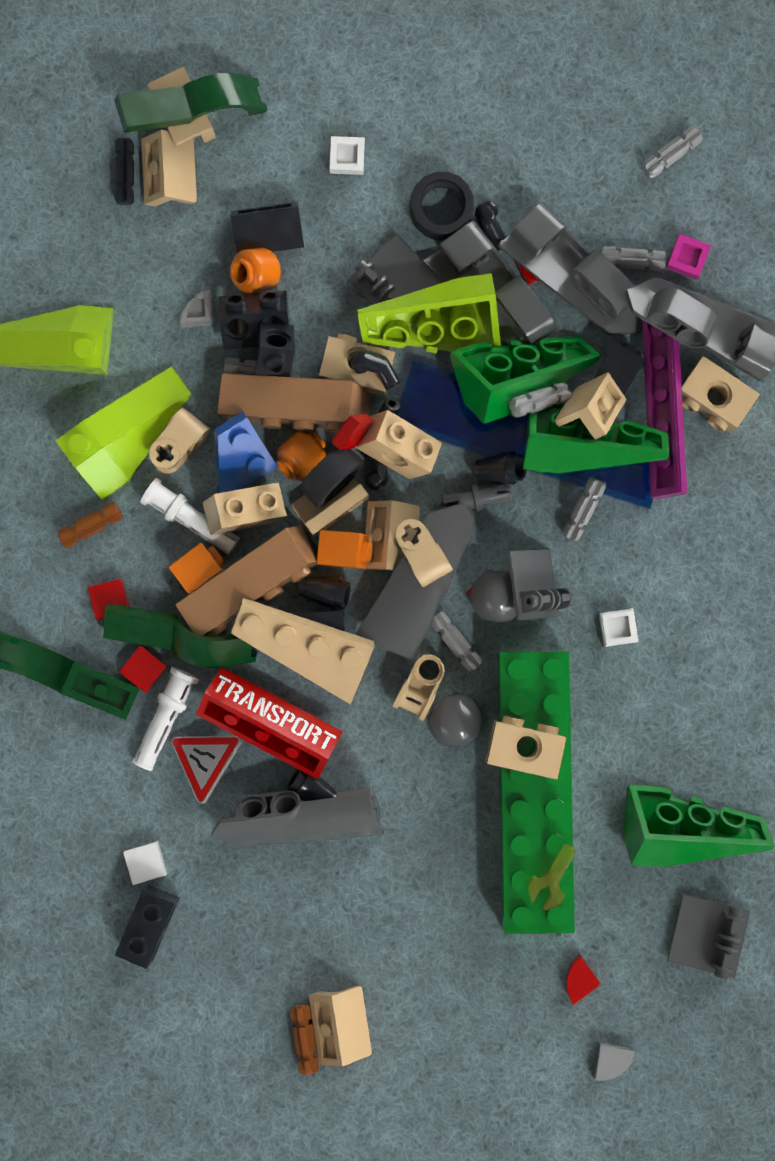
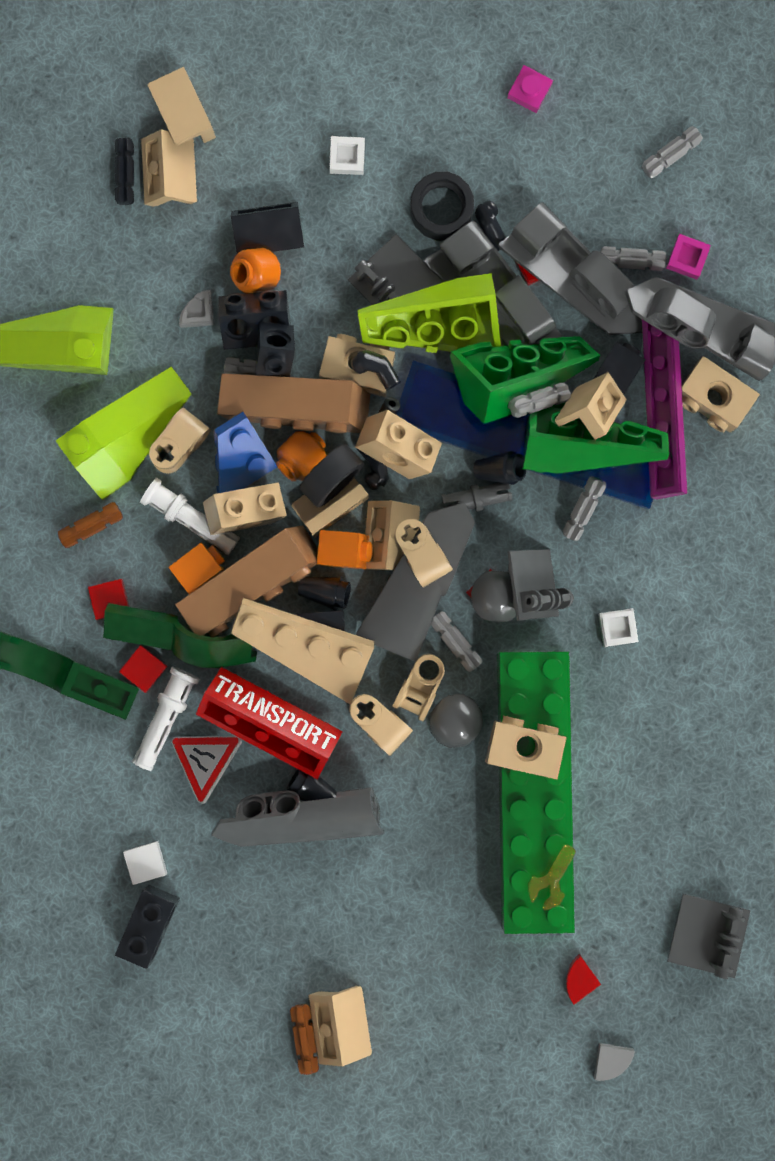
dark green piece [114,73,268,133] -> none
red tile [332,414,375,450] -> none
green wedge [624,785,775,867] -> none
none -> tan piece [349,694,413,756]
none -> dark pink plate [507,65,553,113]

